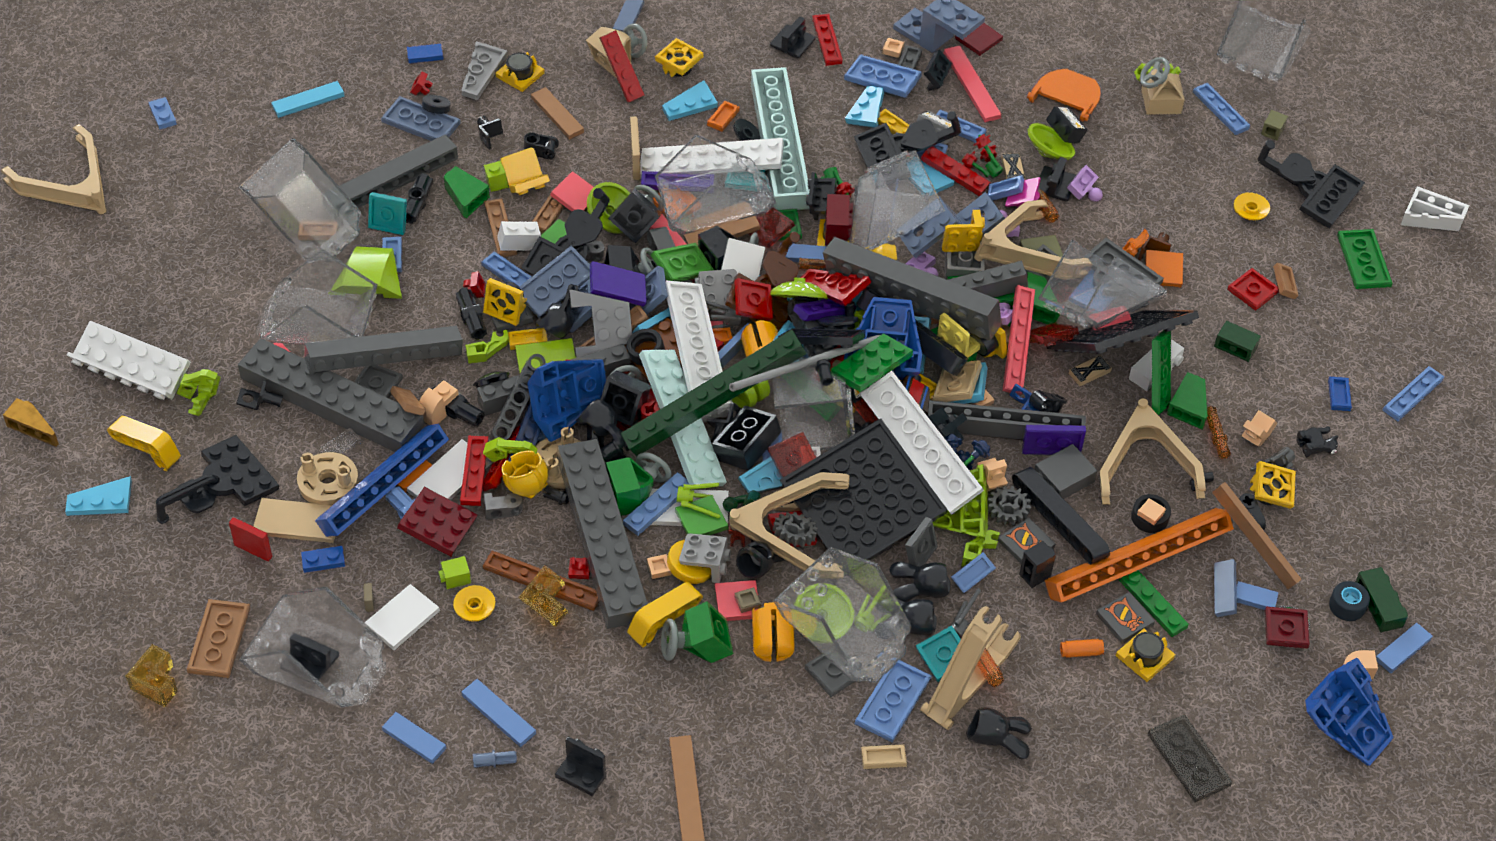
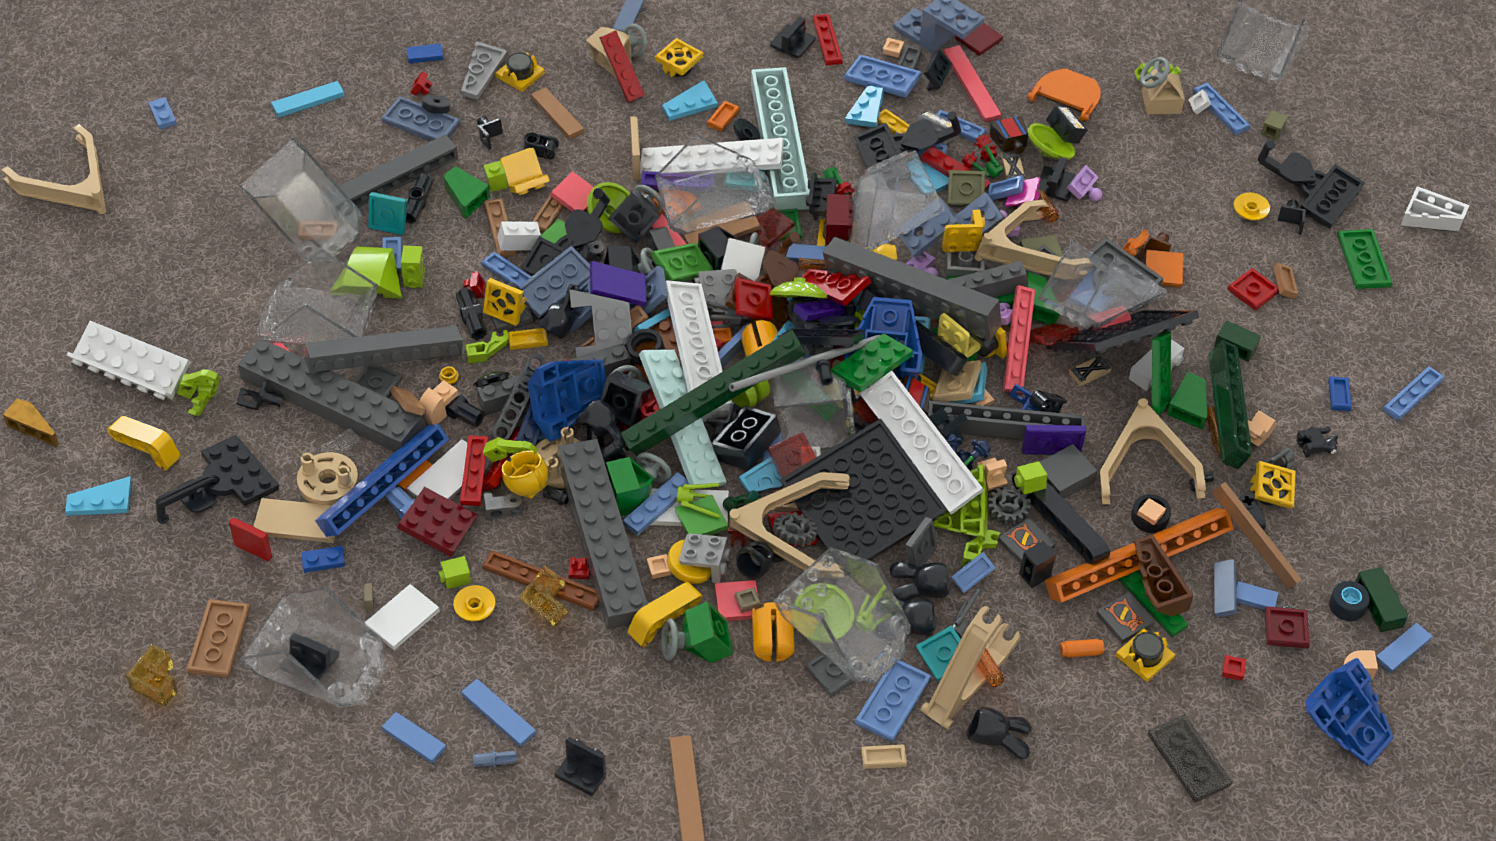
lime tile [515,338,576,373] -> none
none -> lime brick [401,246,425,288]
none -> yellow plate [439,366,459,385]
none -> olive tile [947,170,985,207]
none -> dark brown torso [989,116,1028,154]
none -> lime brick [1014,461,1047,494]
none -> reddish brown wedge [1134,534,1194,617]
none -> white plate [1189,89,1211,114]
none -> clear green brick [1208,340,1252,469]
none -> red tile [1221,655,1246,681]
none -> black bracket [1278,199,1306,235]

